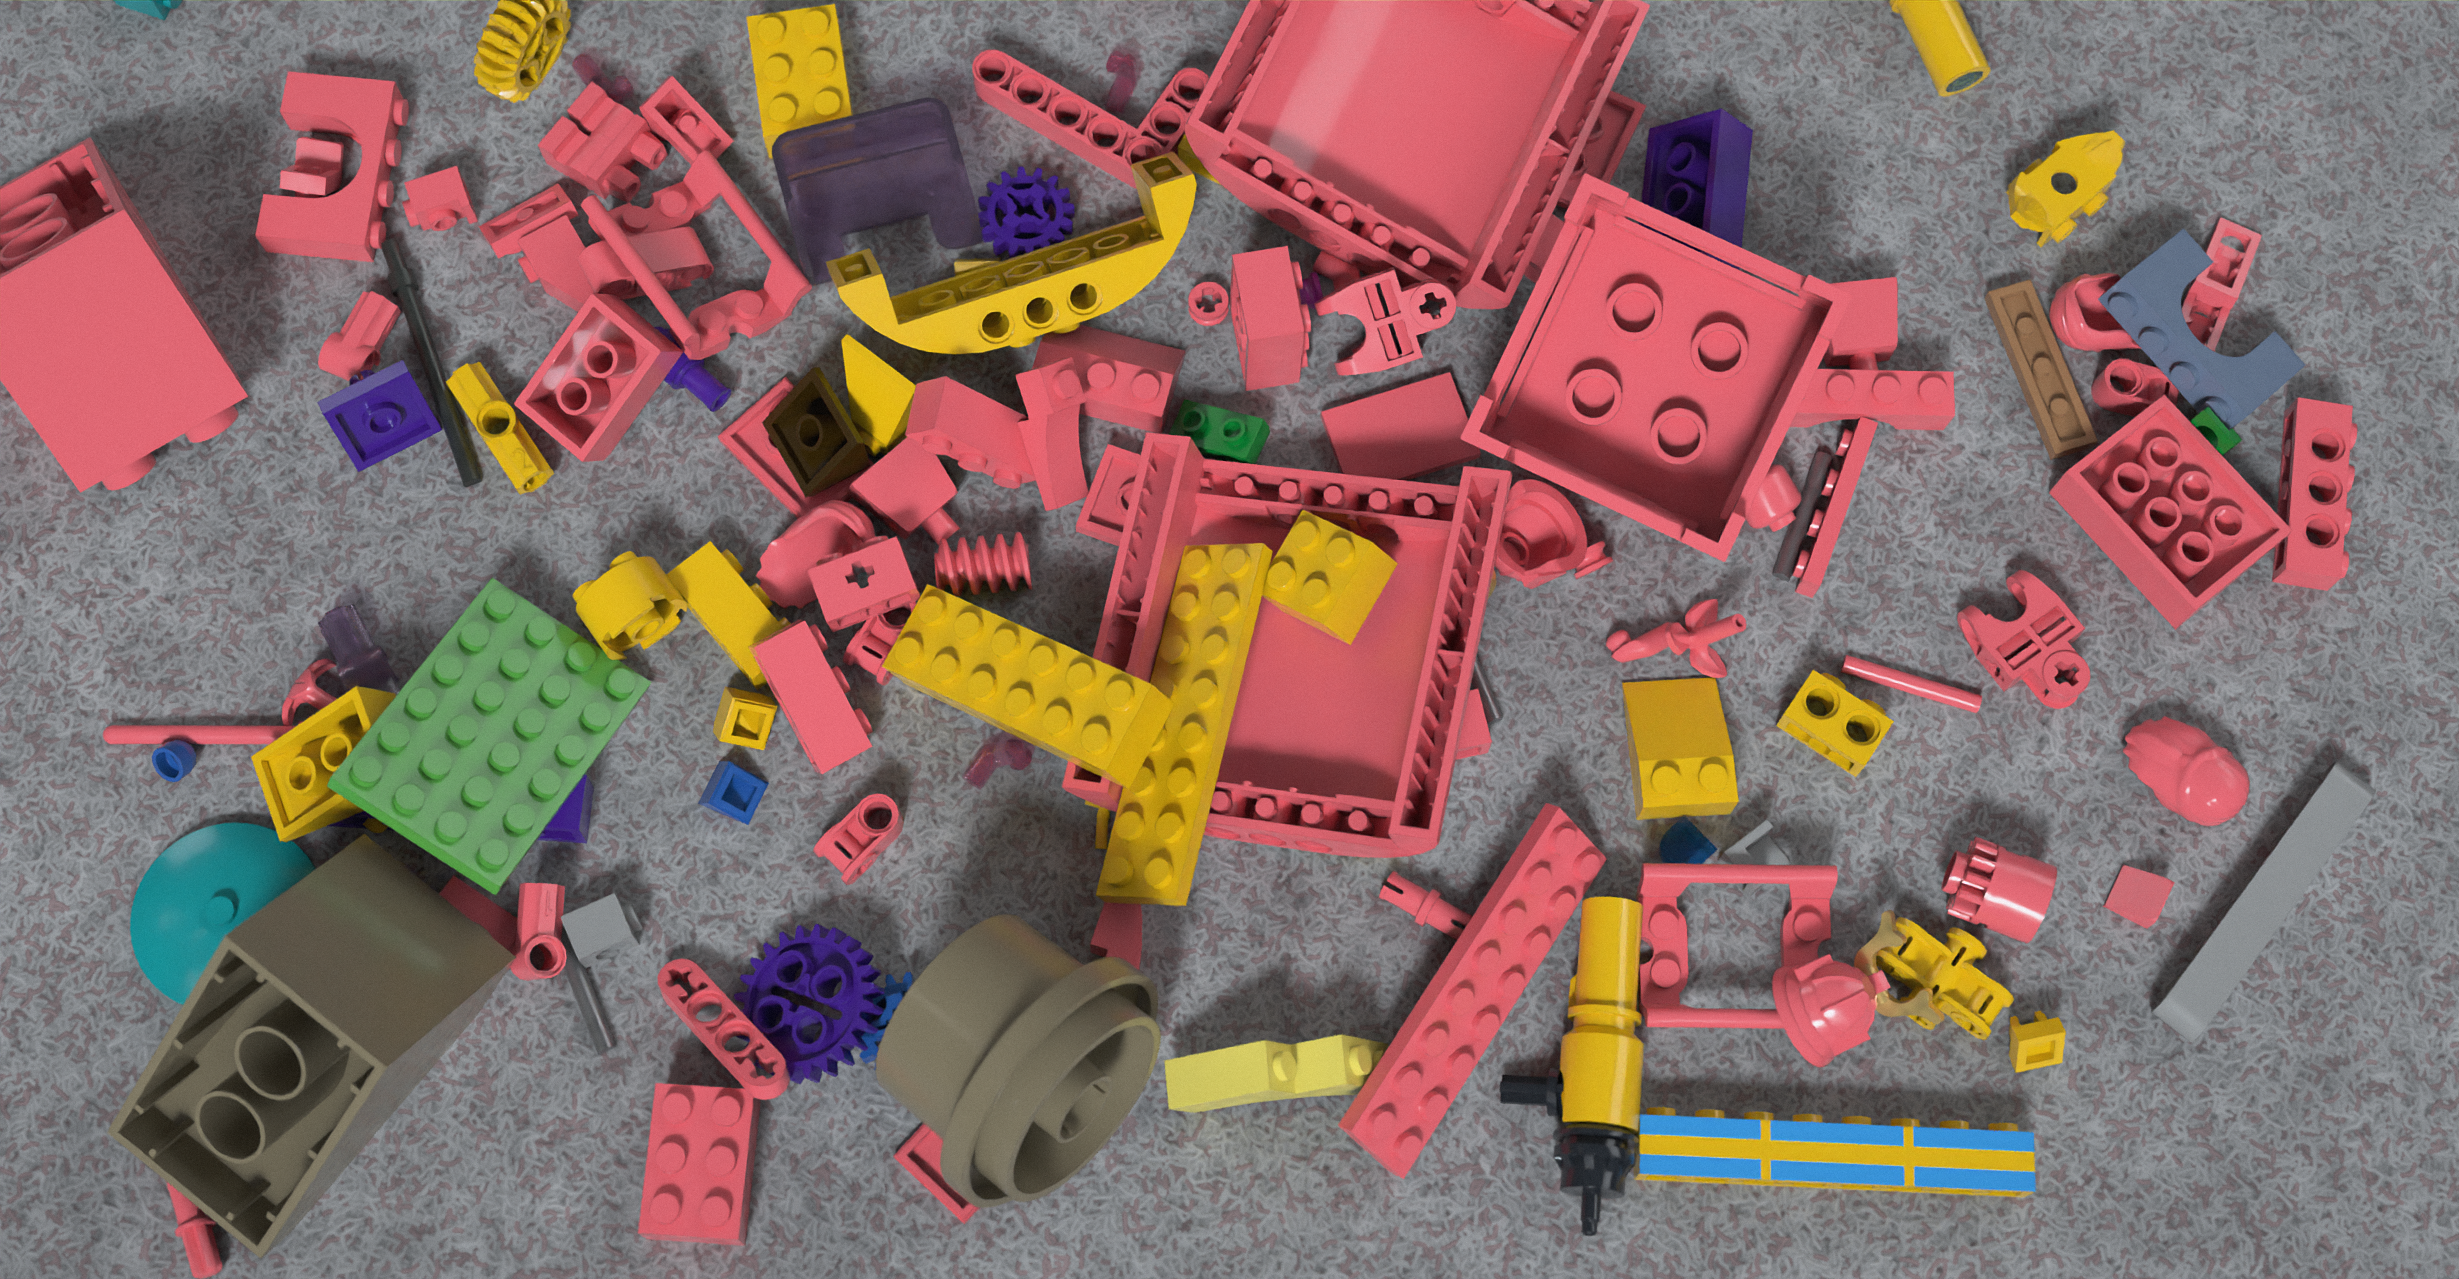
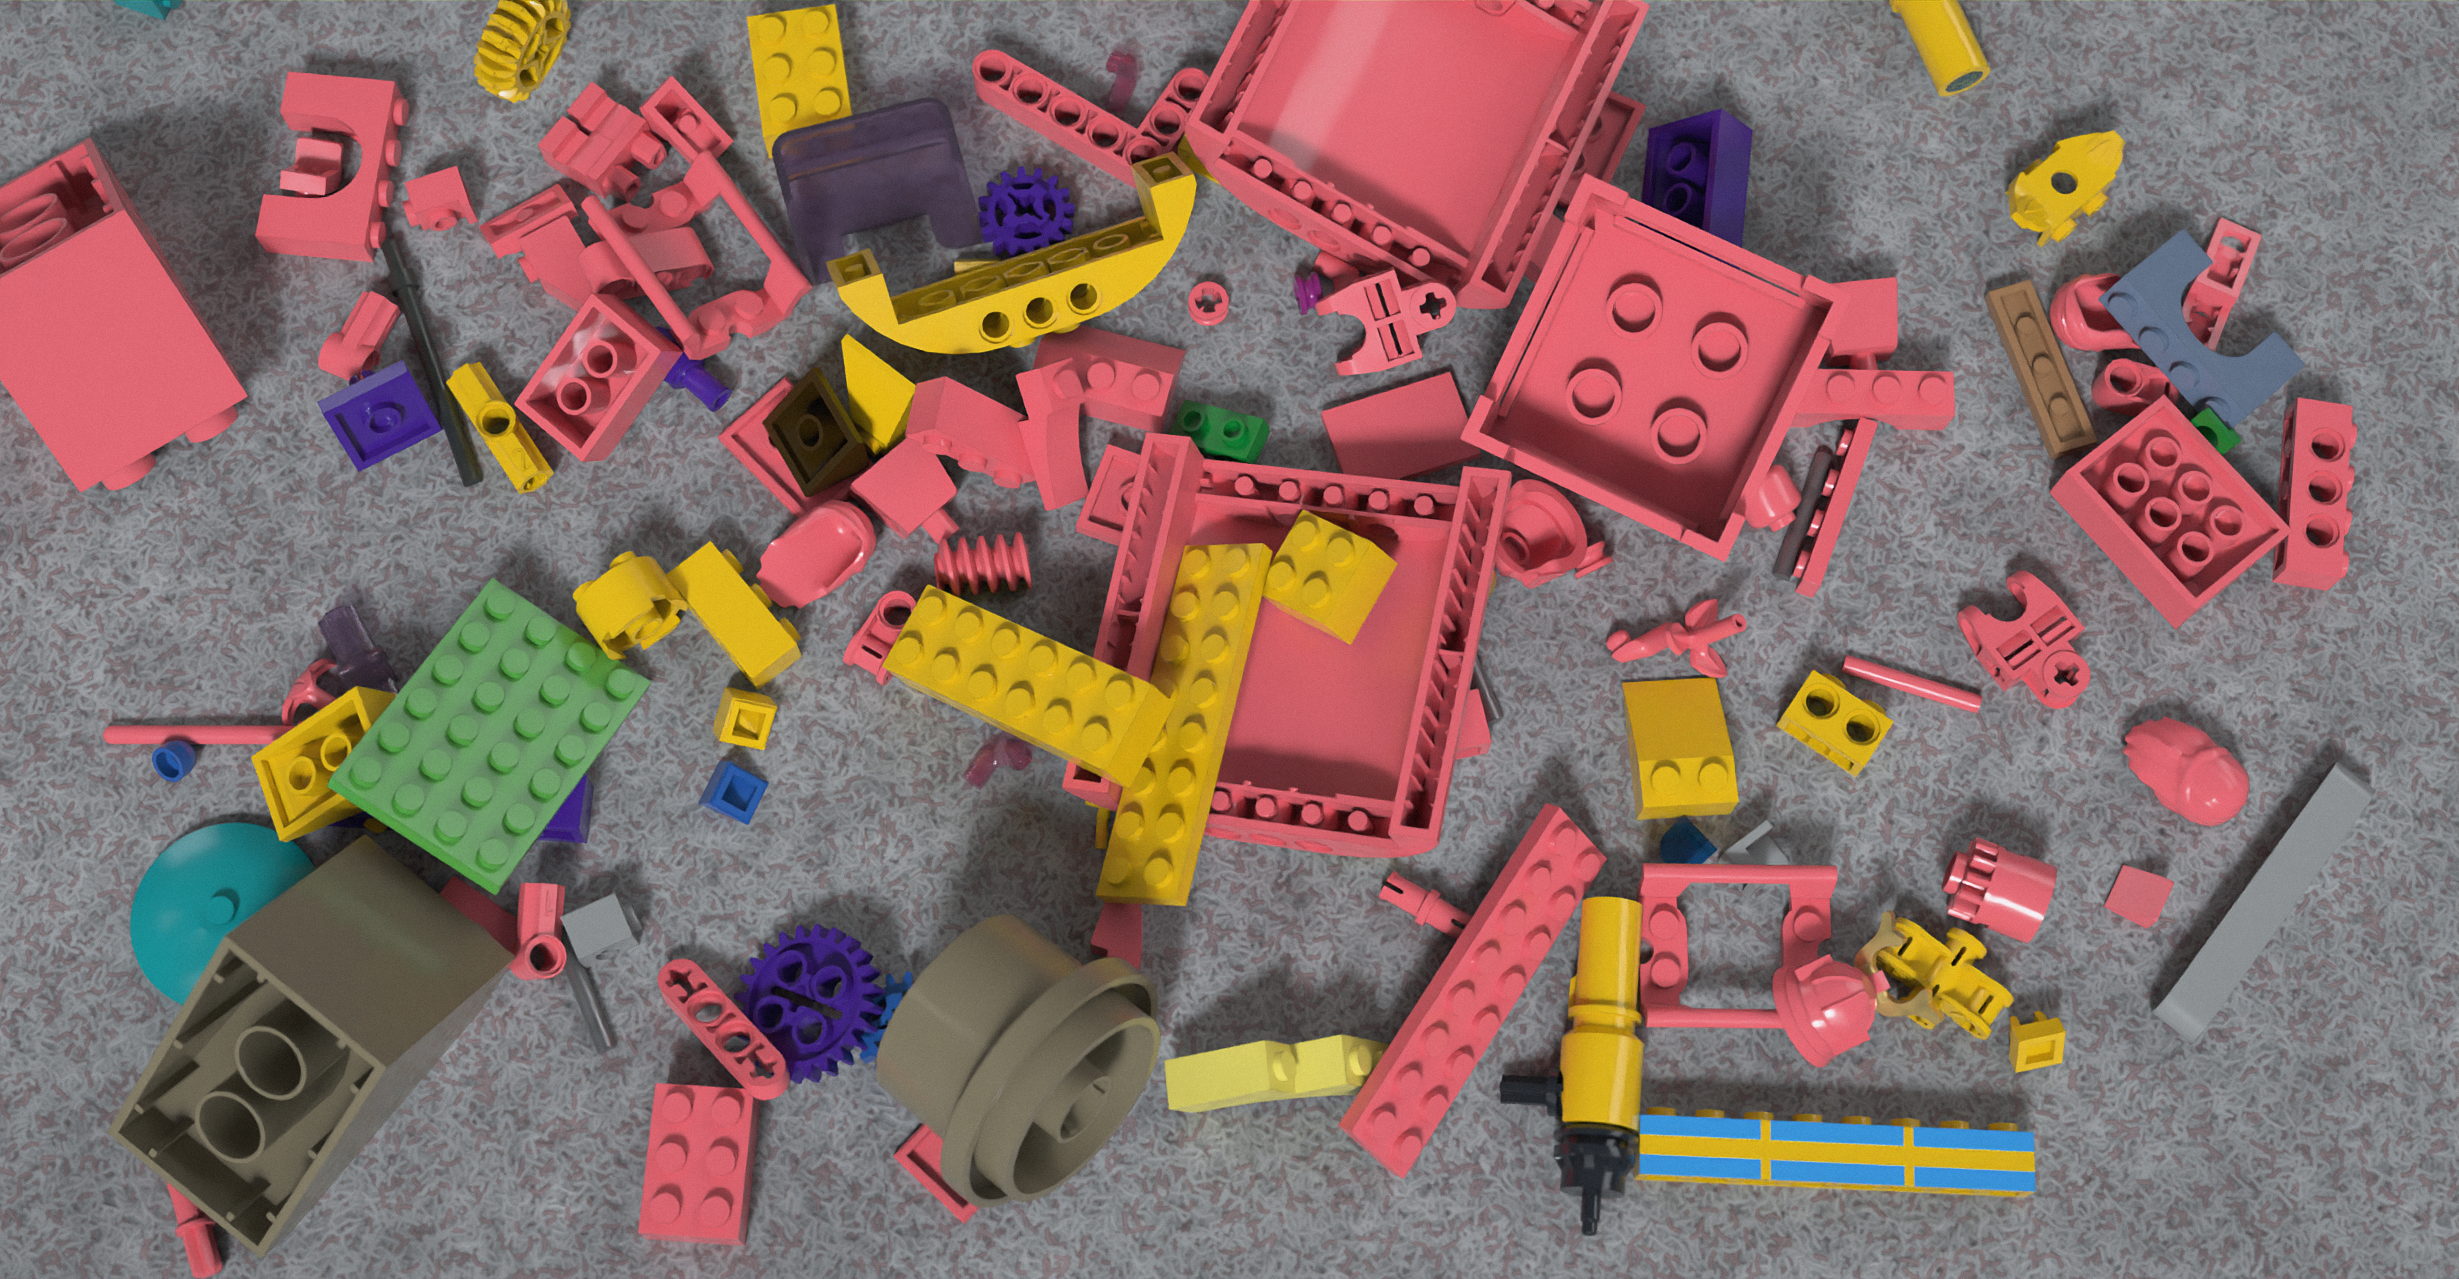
clear pink arm [572,54,634,105] -> none
coral brick [748,620,873,774] -> none
coral brick [807,536,921,632] -> none
coral piece [813,793,904,885] -> none
coral brick [1230,246,1311,391] -> none

